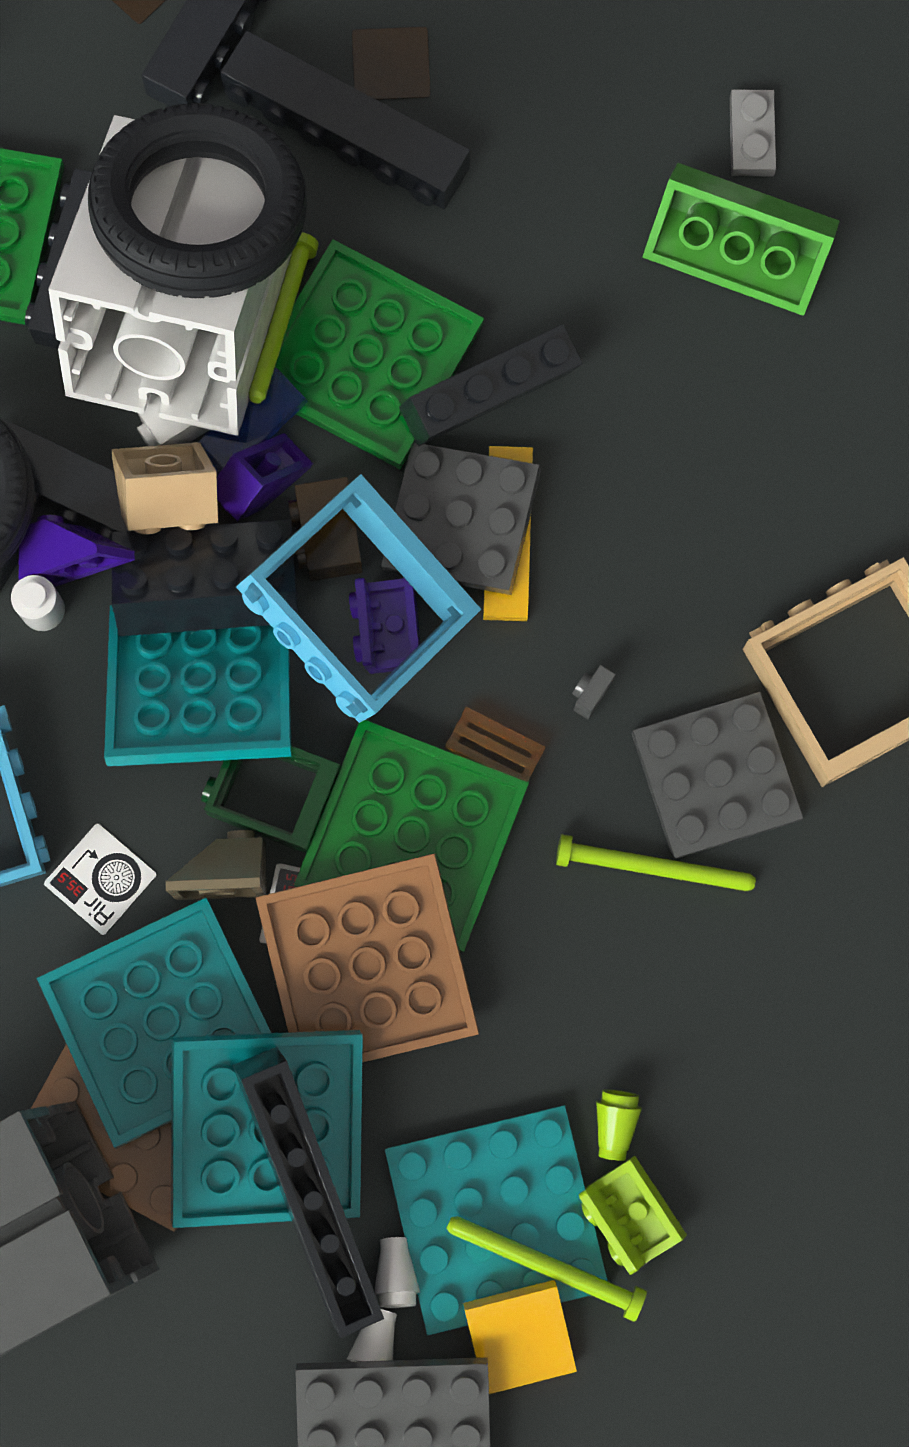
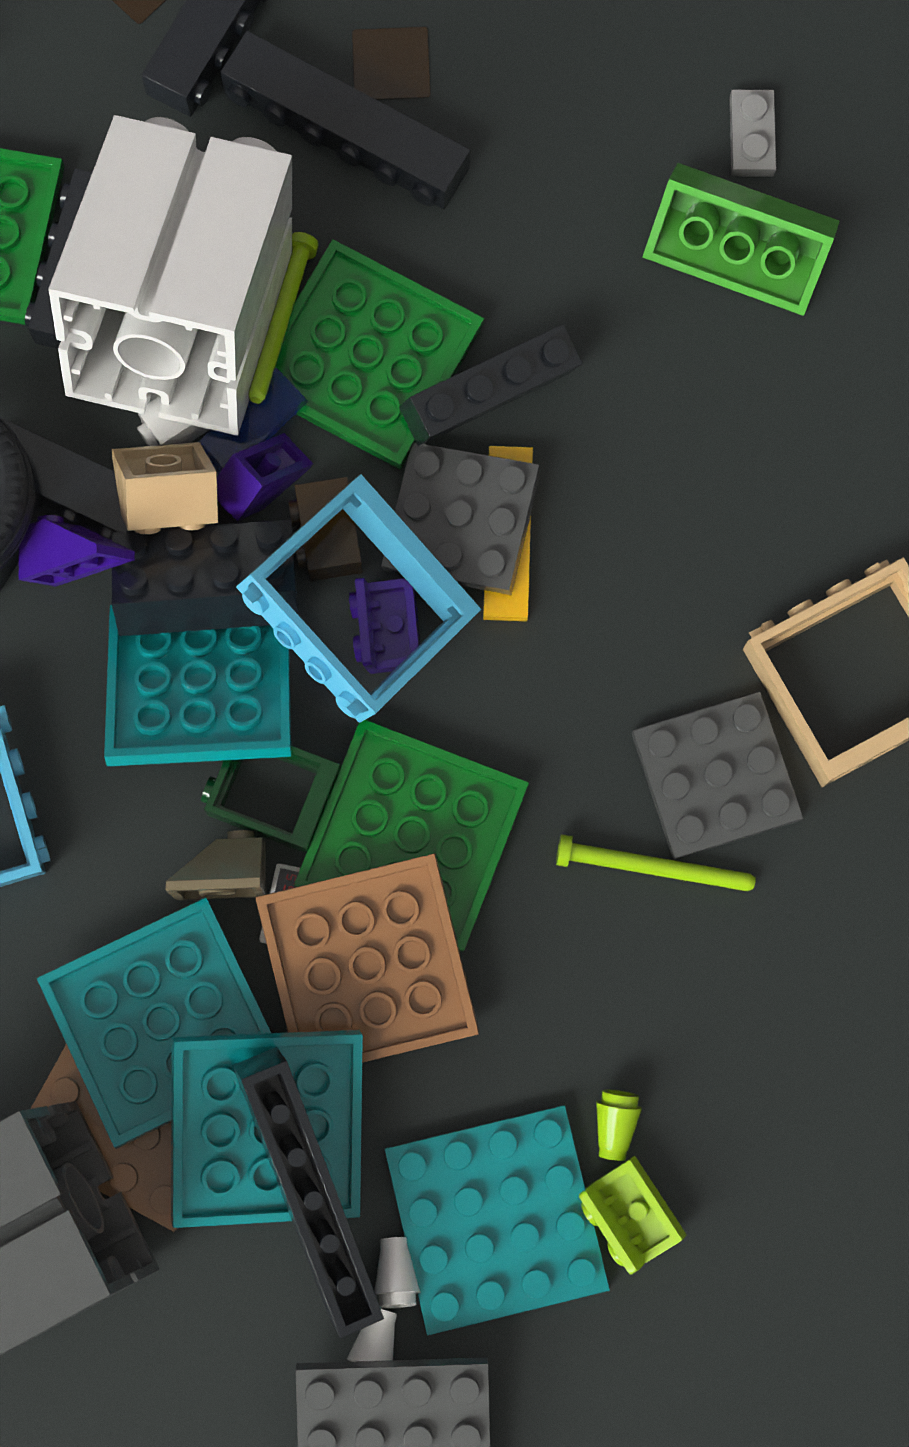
white brick [11,575,65,631] -> none
white sticker [44,824,156,935] -> none
black tyre [88,103,307,298] -> none
clear orange tile [445,707,545,782] -> none
lime bar [446,1216,647,1322] -> none
yellow tile [463,1280,577,1394] -> none
dark grey plate [572,665,616,720] -> none

